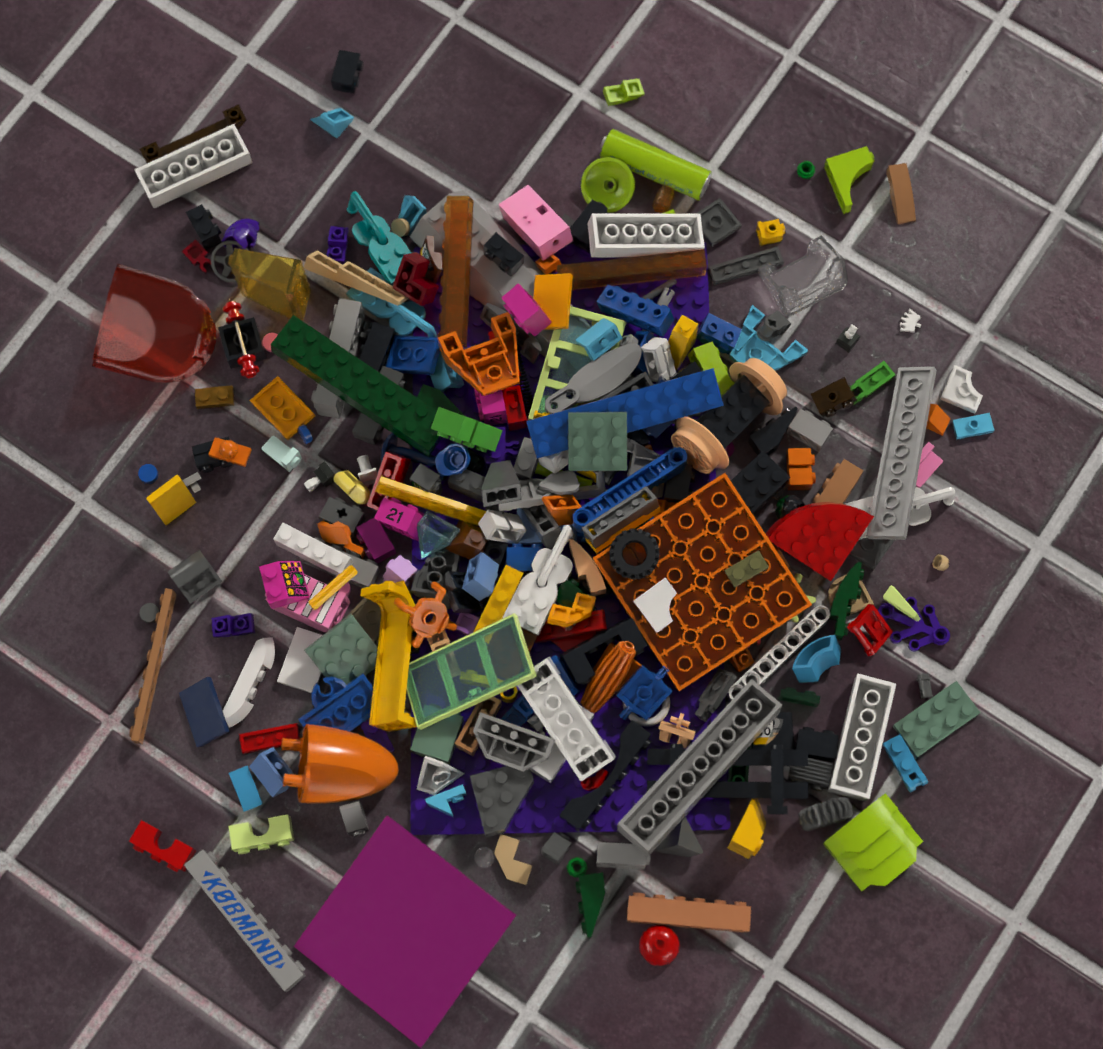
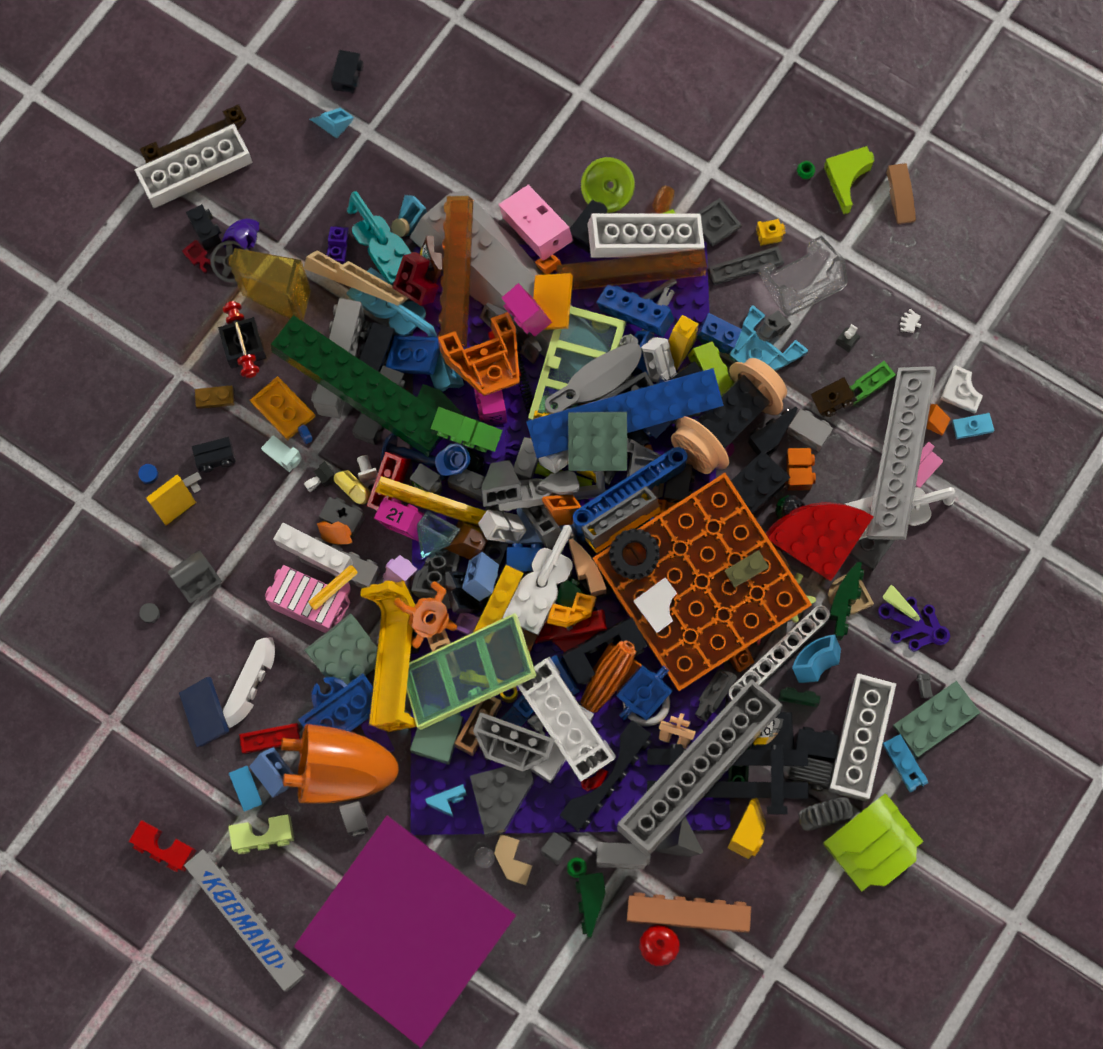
clear red windscreen [92,264,217,383] -> none
medium nougat plate [129,588,177,745] -> none
orange tile [208,437,252,467] -> none
dark purple slope [211,613,255,638] -> none
dark pink slope [259,561,310,609] -> none
bright pink tile [262,333,278,352] -> none
white tile [277,627,322,693] -> none
orange tile [344,543,365,560] -> none
dark tan tile [347,598,381,643] -> none
magenta brick [356,518,396,564] -> none
white slope [417,756,464,795] -> none
black brick [483,232,524,276] -> none
red panel [502,385,528,431] -> none
medium azure panel [576,318,623,361] -> none
lime piece [600,129,712,201] -> none
lime slope [603,79,644,106] -> none
medium nougat brick [812,459,864,504] -> none
red plate [847,604,893,656] -> none
tan hinge [932,554,949,571] -> none

